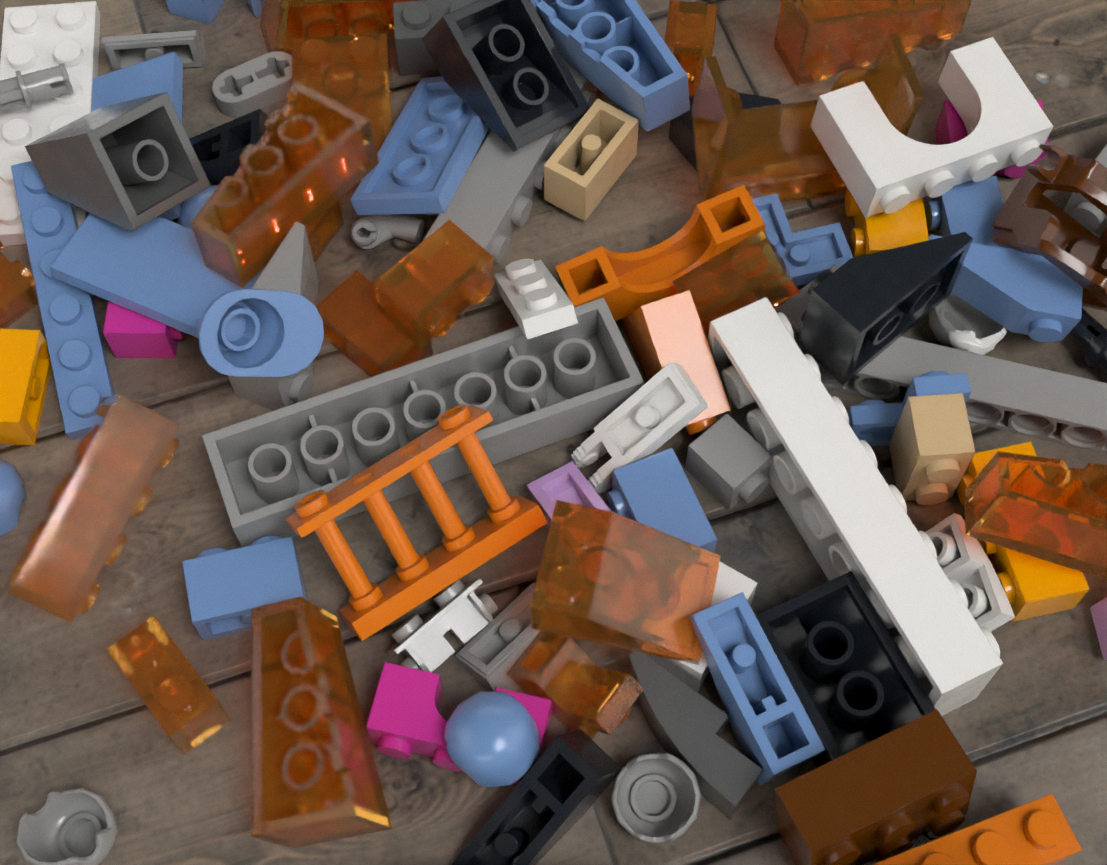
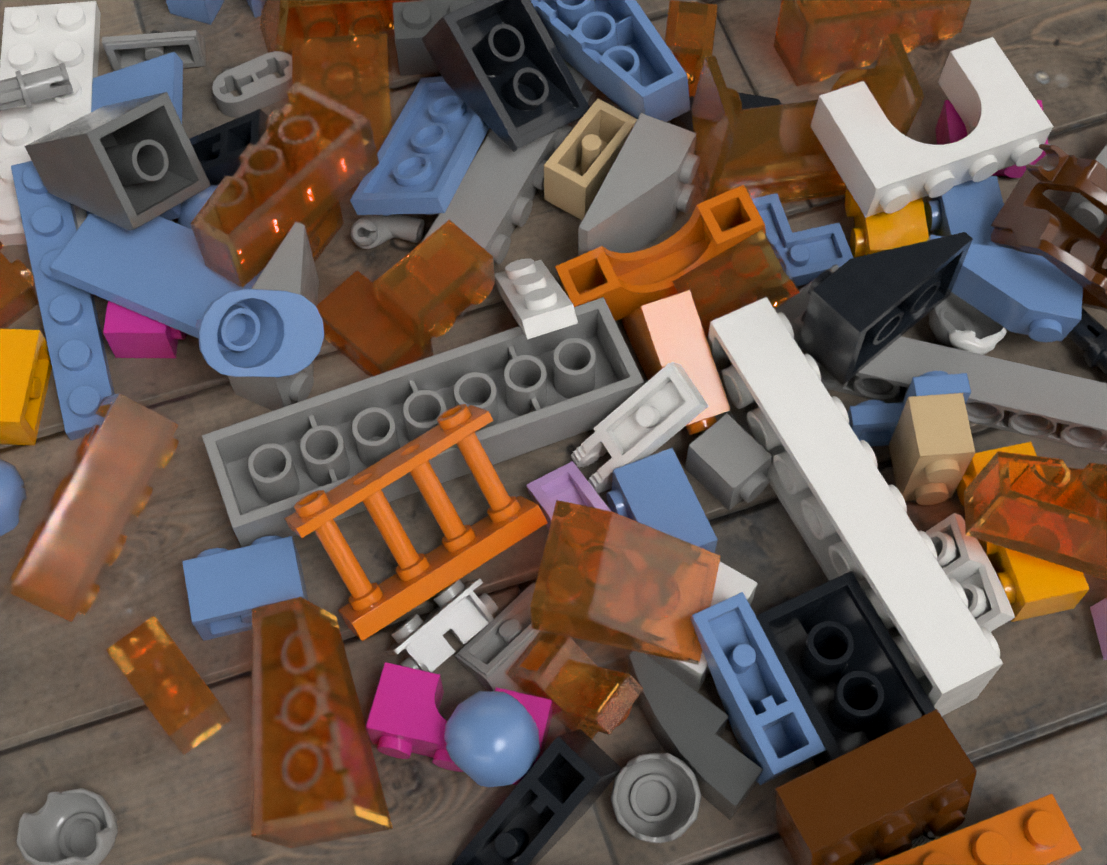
none -> light grey slope [578,113,700,256]

